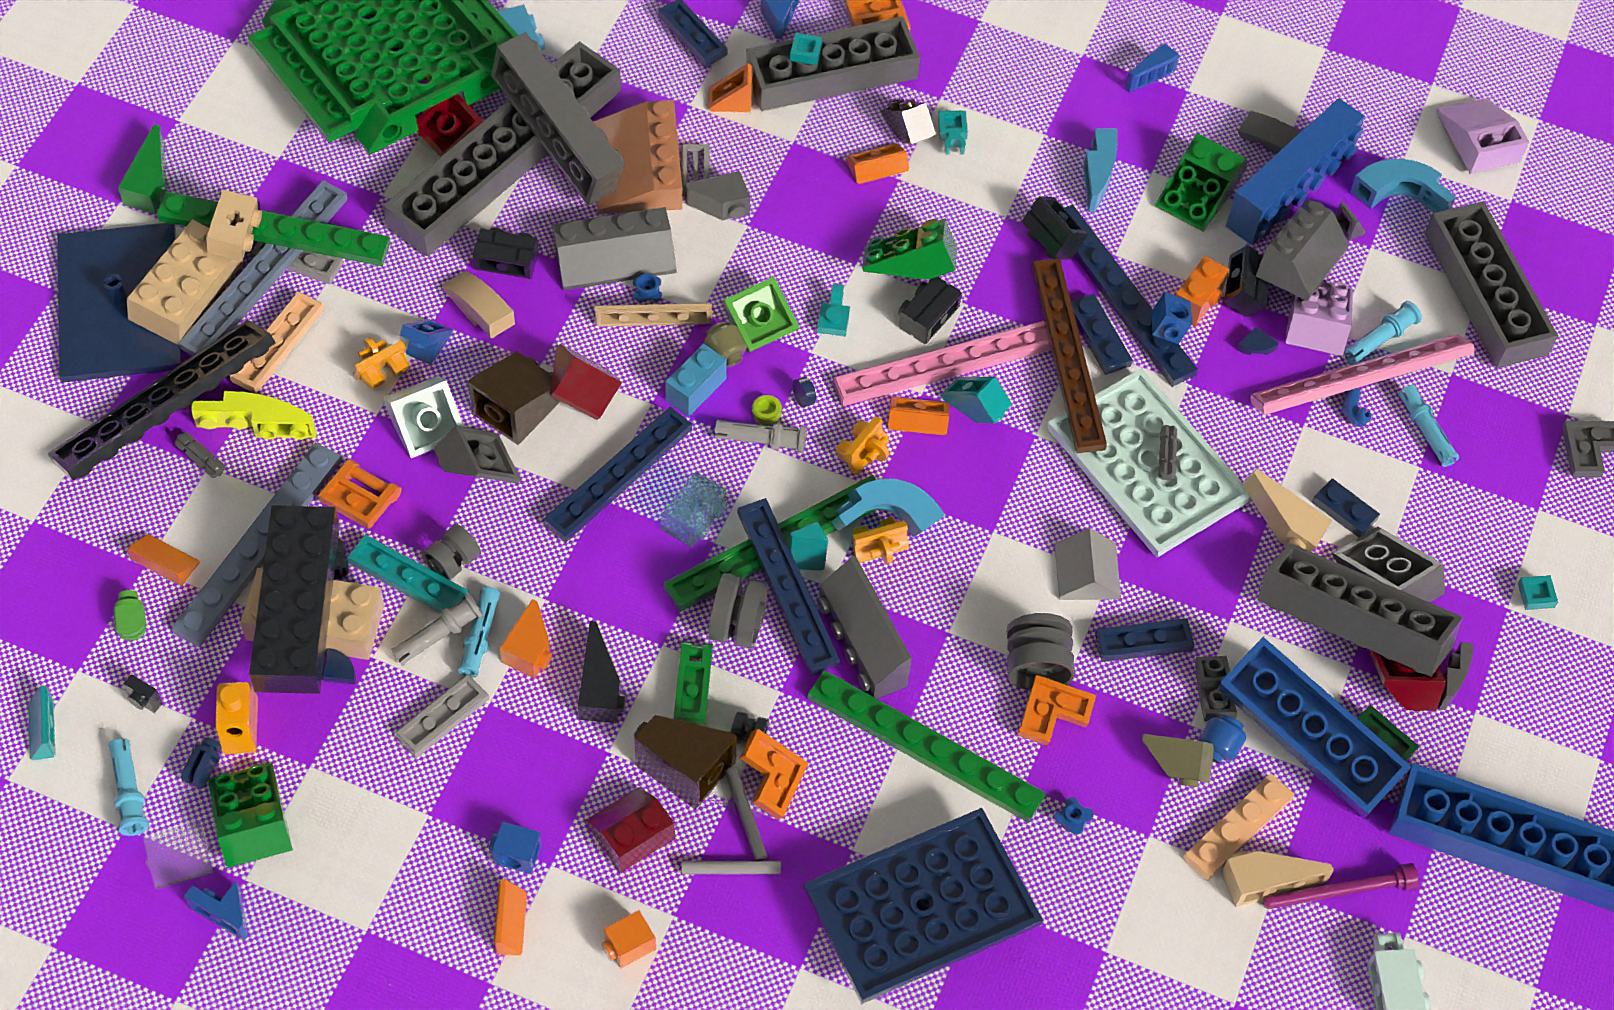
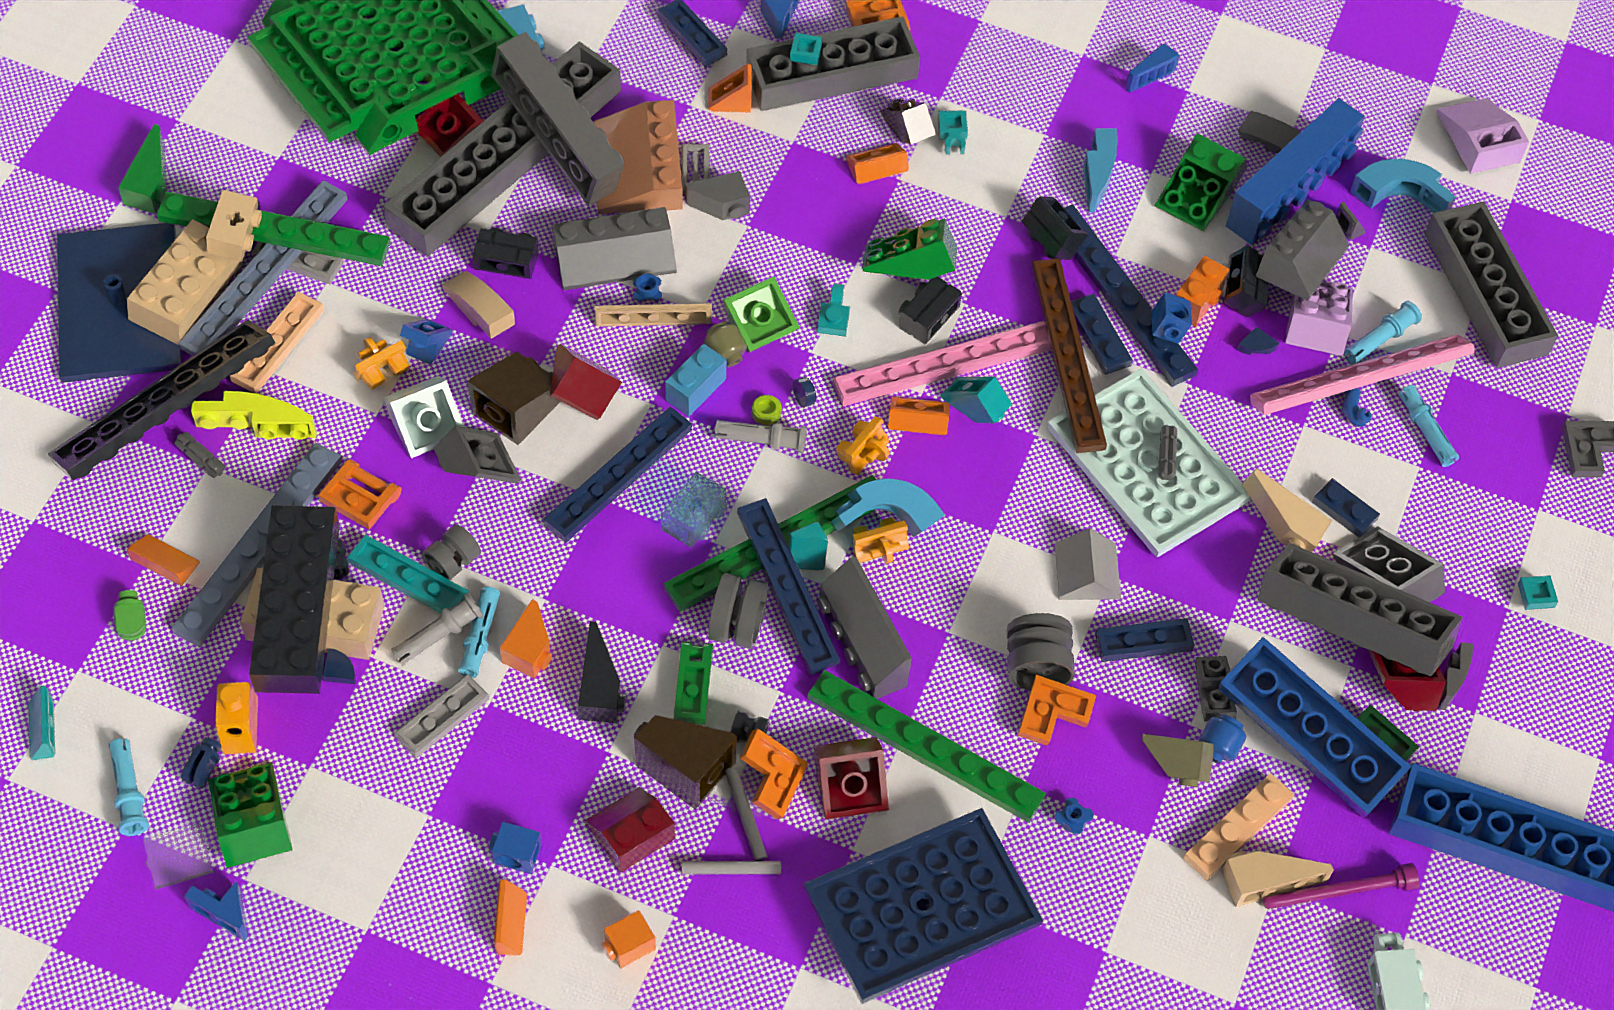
black plate [123,674,163,713] -> none
none -> dark red slope [813,737,889,820]

